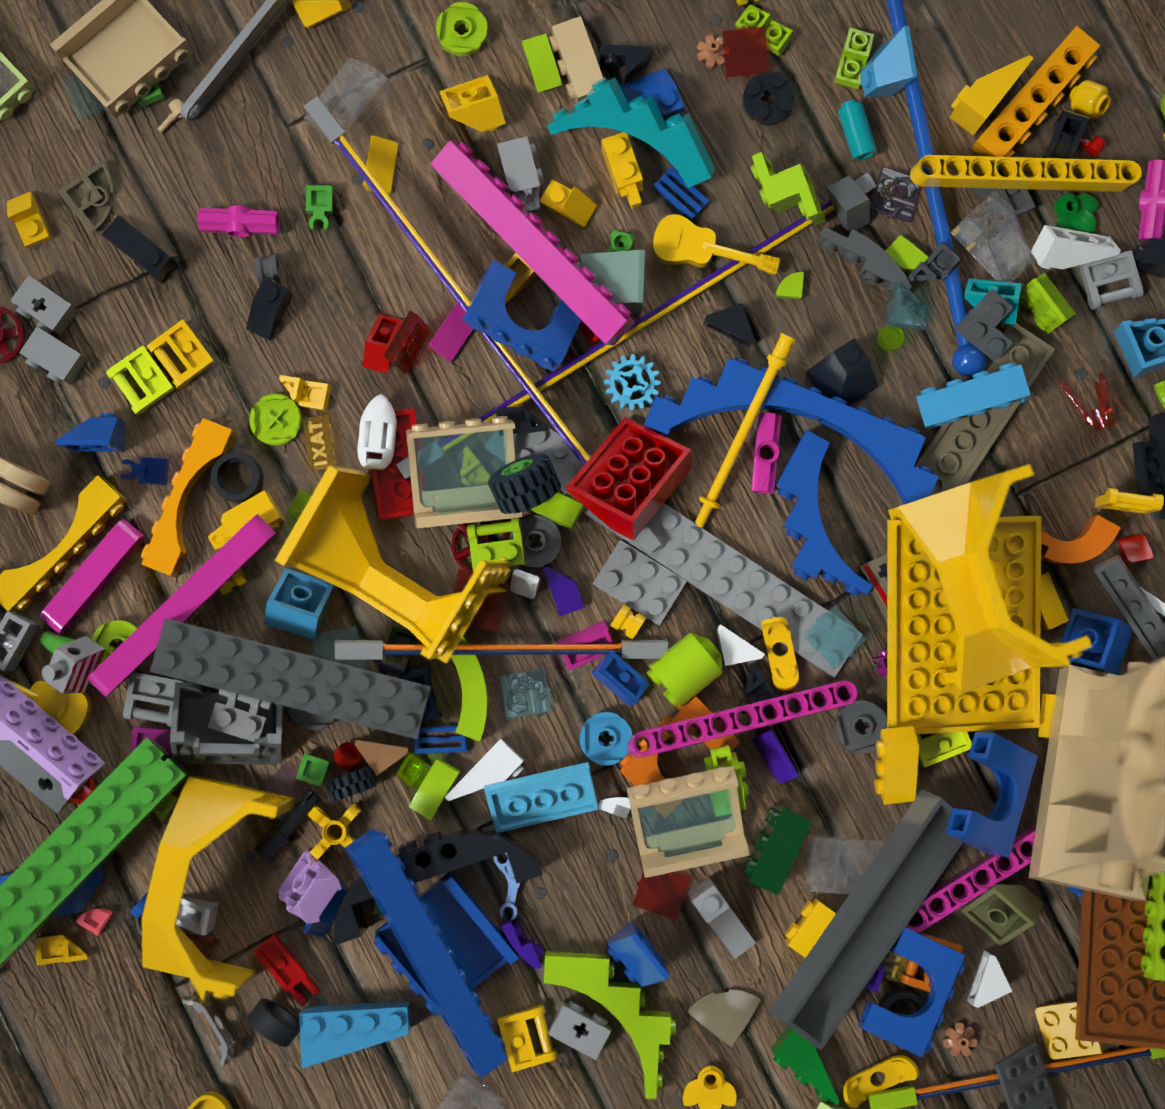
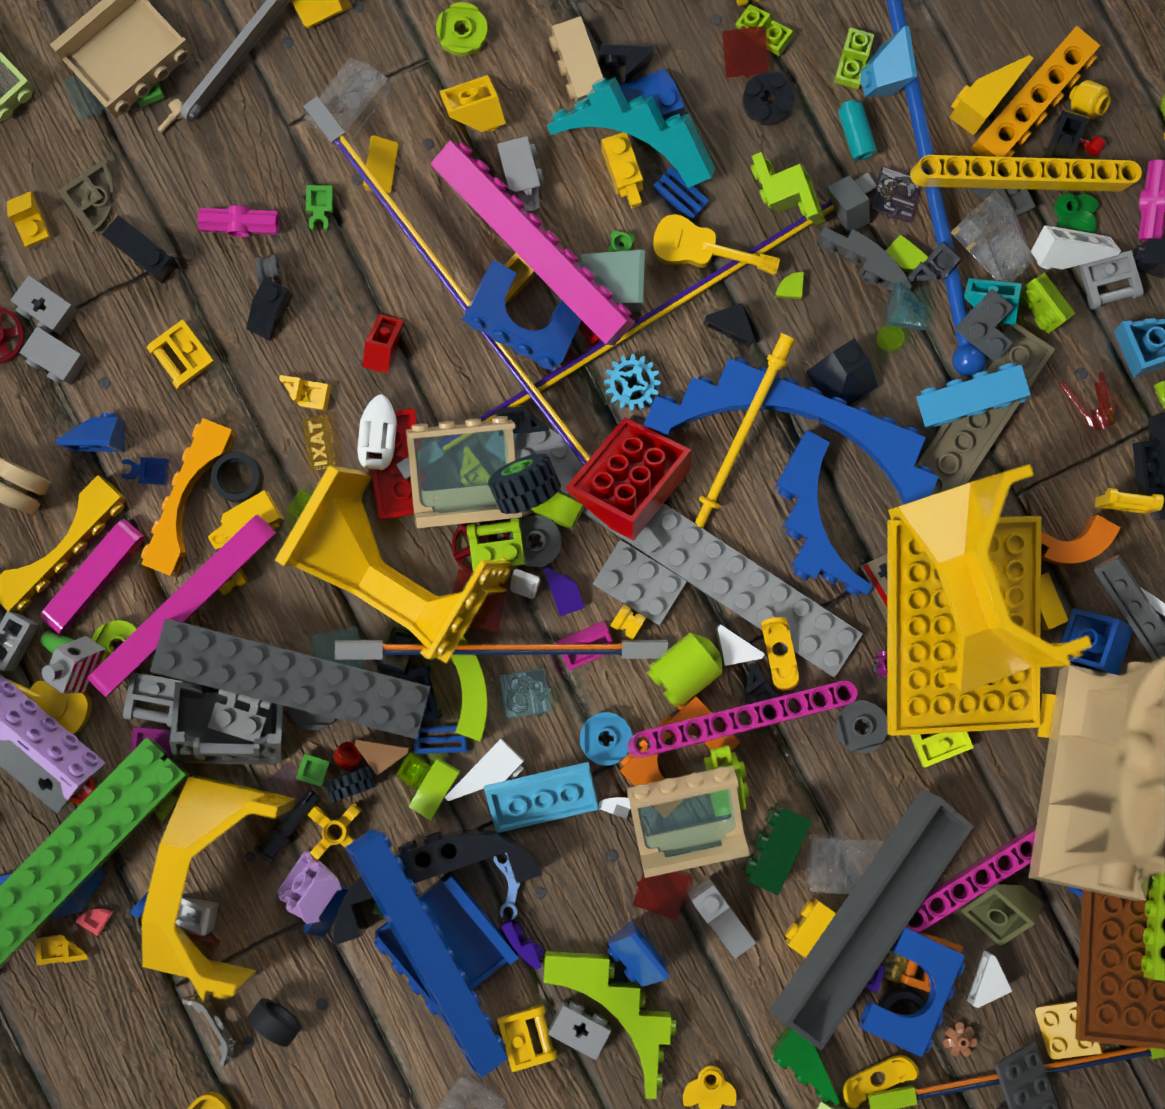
neon yellow plate [106,345,175,416] -> none
lime tile [249,394,303,446] -> none
red hinge [253,933,320,1007] -> none
dark azure slope [264,568,335,640] -> none
dark azure wedge [299,1000,412,1069] -> none
clear red plate [384,311,431,374] -> none
dark pink slope [428,303,474,363] -> none
lime slope [521,33,562,92] -> none
yellow slope [539,179,597,229] -> none
blue slope [591,650,650,705] -> none
dark tan brick [687,989,761,1047] -> none
nougat plant [697,35,729,69] -> none
dark pink piece [751,413,782,494] -> none
dark purple slope [753,729,799,783] -> none
clear light blue piece [803,606,866,669] -> none
yellow brick [874,726,919,805] -> none
blue arch [946,732,1038,858] -> none
red slope [1117,534,1154,564] -> none

